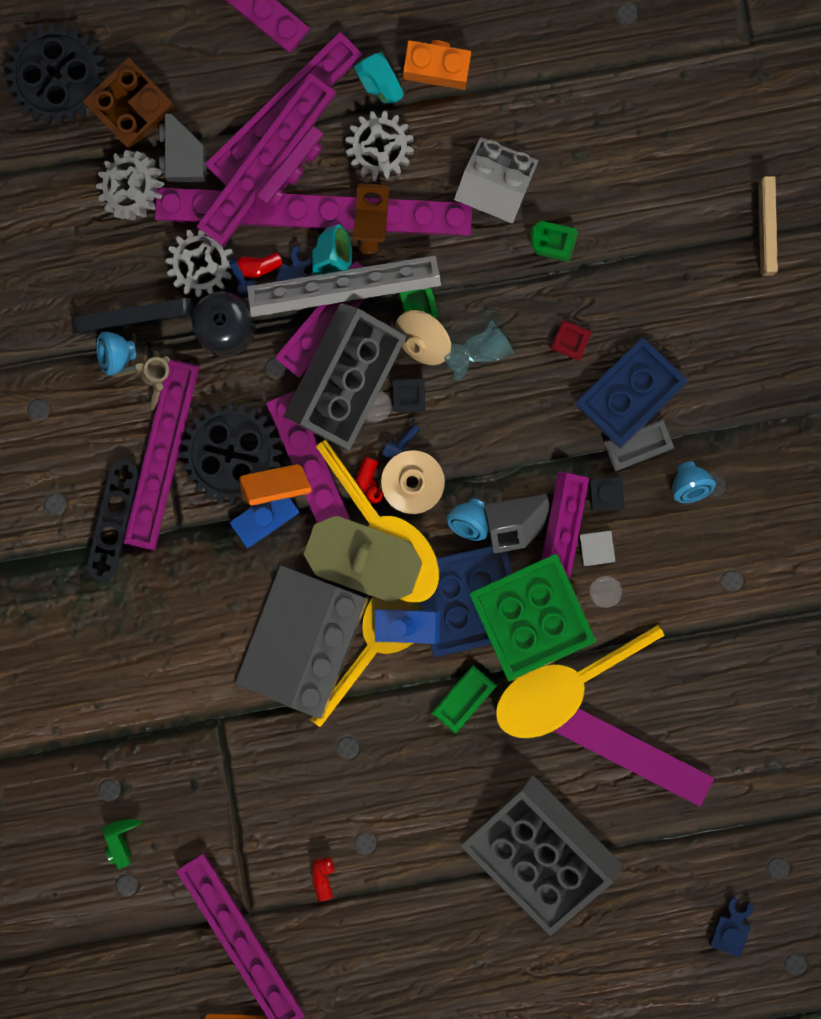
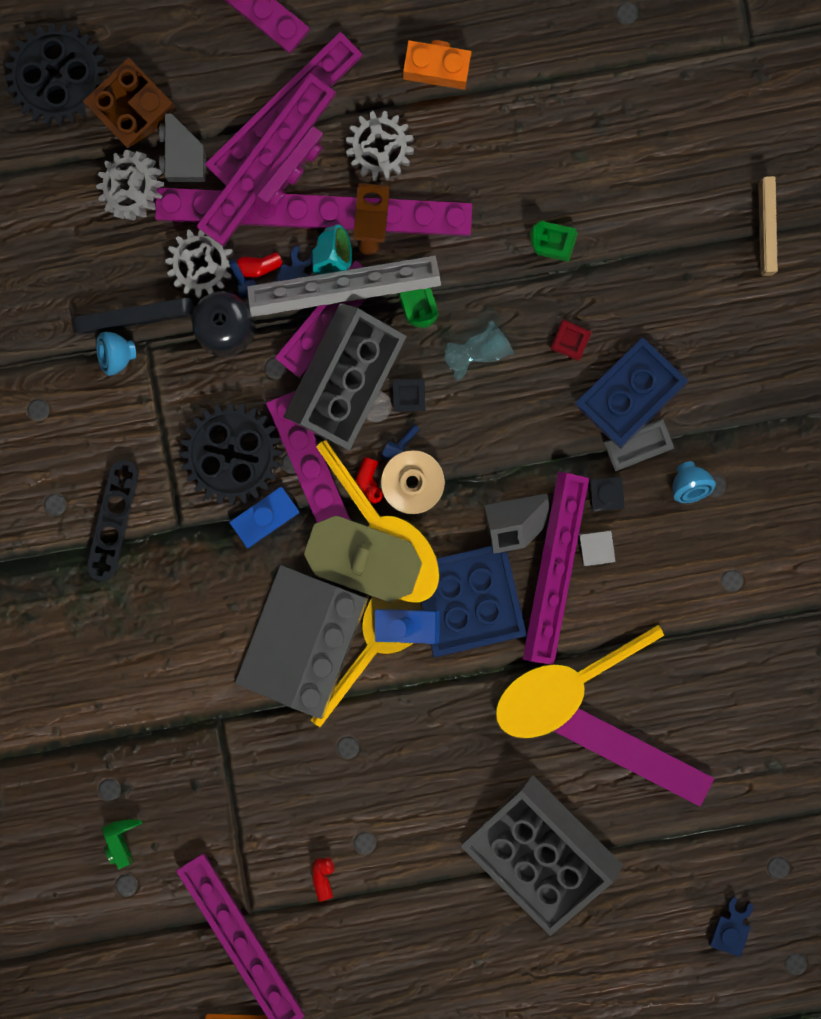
dark tan plant [112,356,170,410] -> none
magenta tile [124,359,200,550] -> none
orange slope [239,464,312,506] -> none
teal rock [354,52,404,103] -> none
tan dish [395,310,451,365] -> none
green tile [431,665,497,734] -> none
dark azure brick [446,498,489,541] -> none
light grey slope [454,137,539,224] -> none
green plate [469,554,597,682] -> none
clear tile [589,576,622,608] -> none

